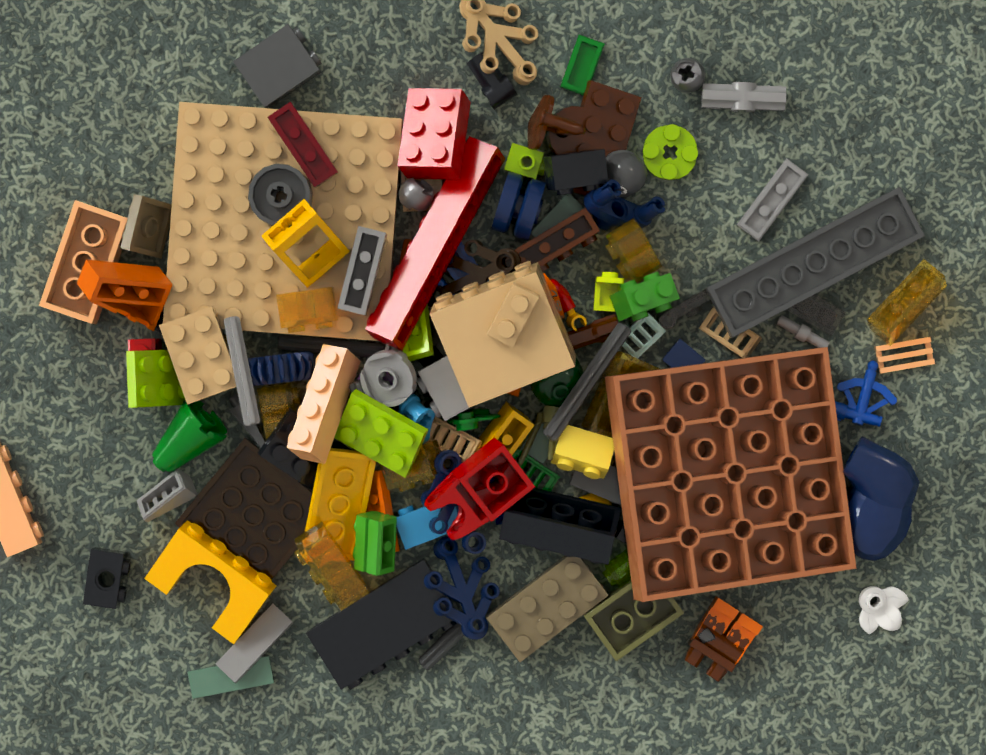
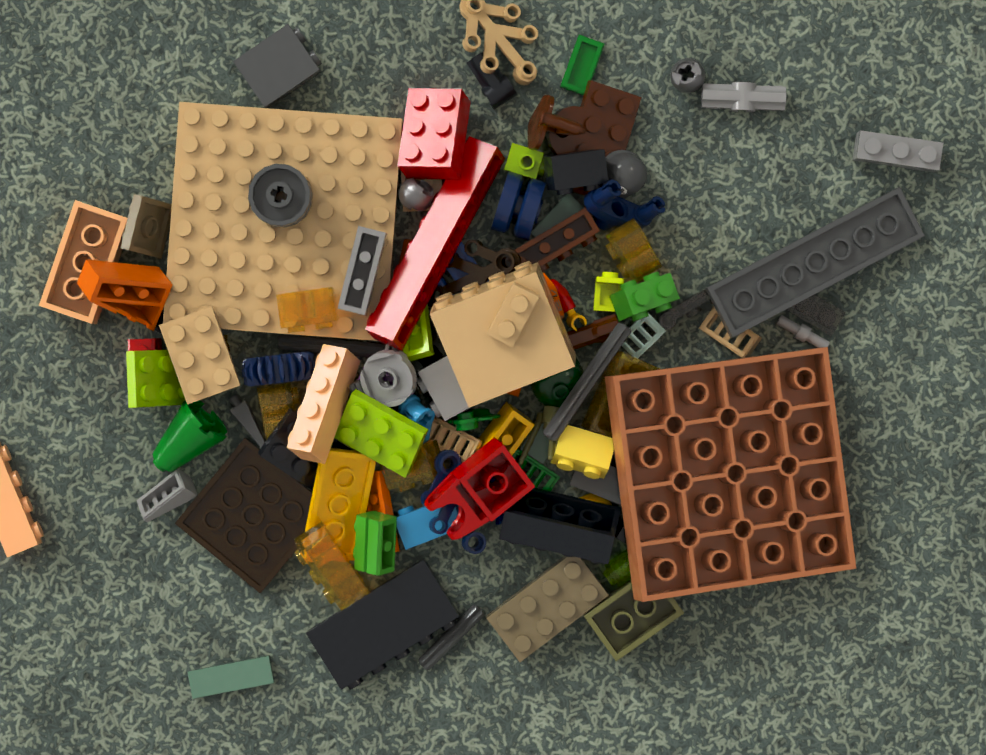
black brick [83,547,131,609] -> none
yellow arch [144,520,277,644] -> none
light grey tile [215,603,293,684] -> none
light grey axle [223,316,260,426] -> none
yellow window [262,199,350,288] -> none
dark red plate [267,101,338,188] -> none
dark blue plant [424,536,500,640] -> none
lime plate [642,124,698,180] -> none
dark blue brick [661,339,705,368] -> none
hips [684,596,763,682] -> none
light grey tile [737,158,808,242] -> none
blue piece [835,360,897,427] -> none
dark blue piece [843,436,920,561] -> none
white plate [859,586,909,634] -> none
clear yellow brick [867,259,947,346] -> none
light nougat tile [875,337,935,374] -> none
none -> light grey brick [852,131,944,173]

